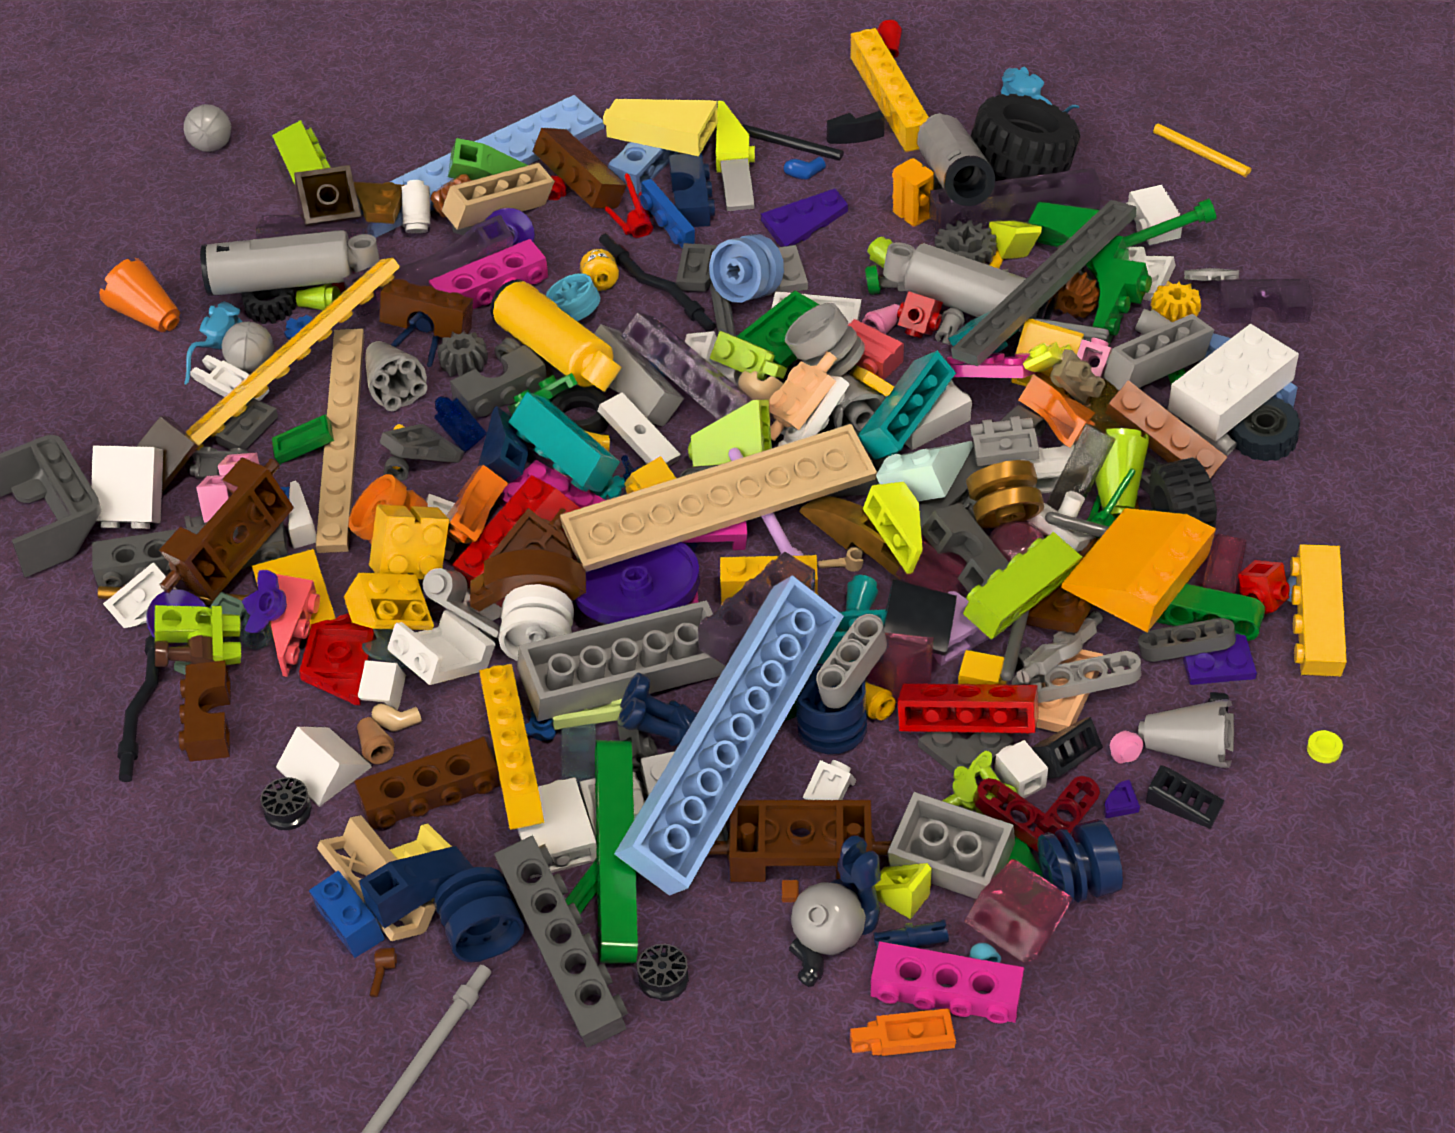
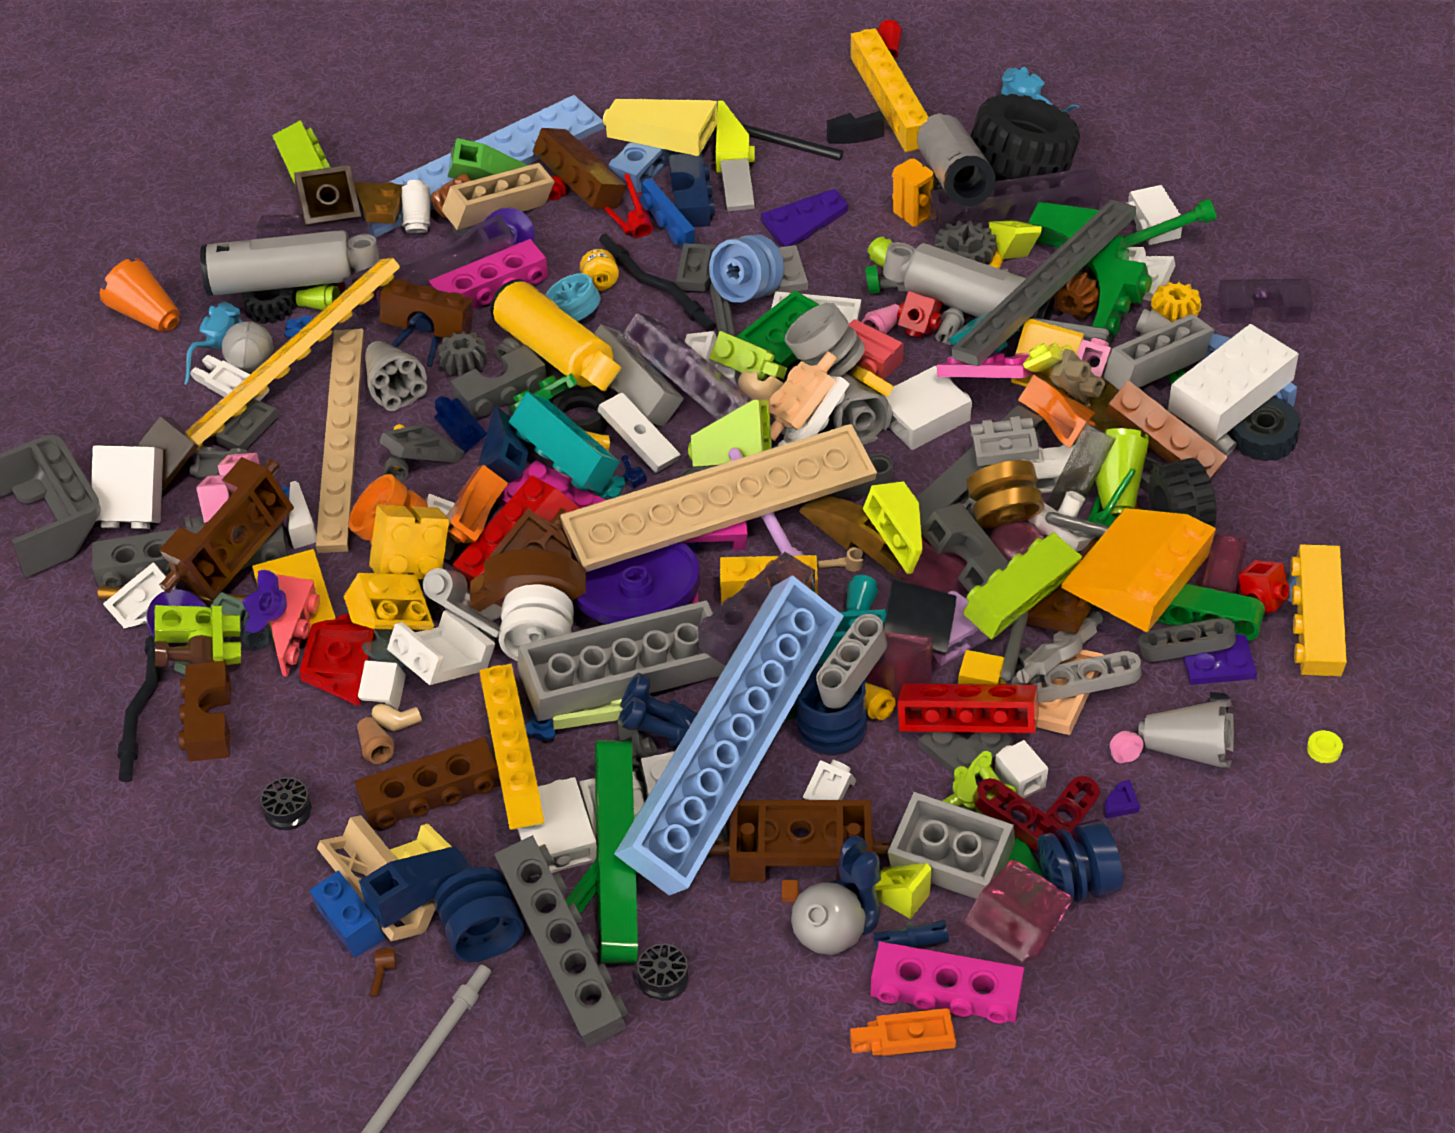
light grey piece [184,104,231,152] -> none
green tile [272,414,334,464] -> none
white slope [276,726,372,807] -> none
clear light blue slope [561,723,596,786] -> none
yellow brick [624,456,676,494] -> none
blue arm [784,157,826,180] -> none
black arm [789,938,824,987] -> none
teal brick [857,350,956,460] -> none
light aqua slope [876,441,973,502] -> none
medium azure hinge [969,943,1001,963] -> none
black slope [1031,717,1103,778] -> none
black slope [1146,765,1224,829] -> none
yellow bar [1153,123,1251,177] -> none
light grey wheel [1184,268,1239,281] -> none

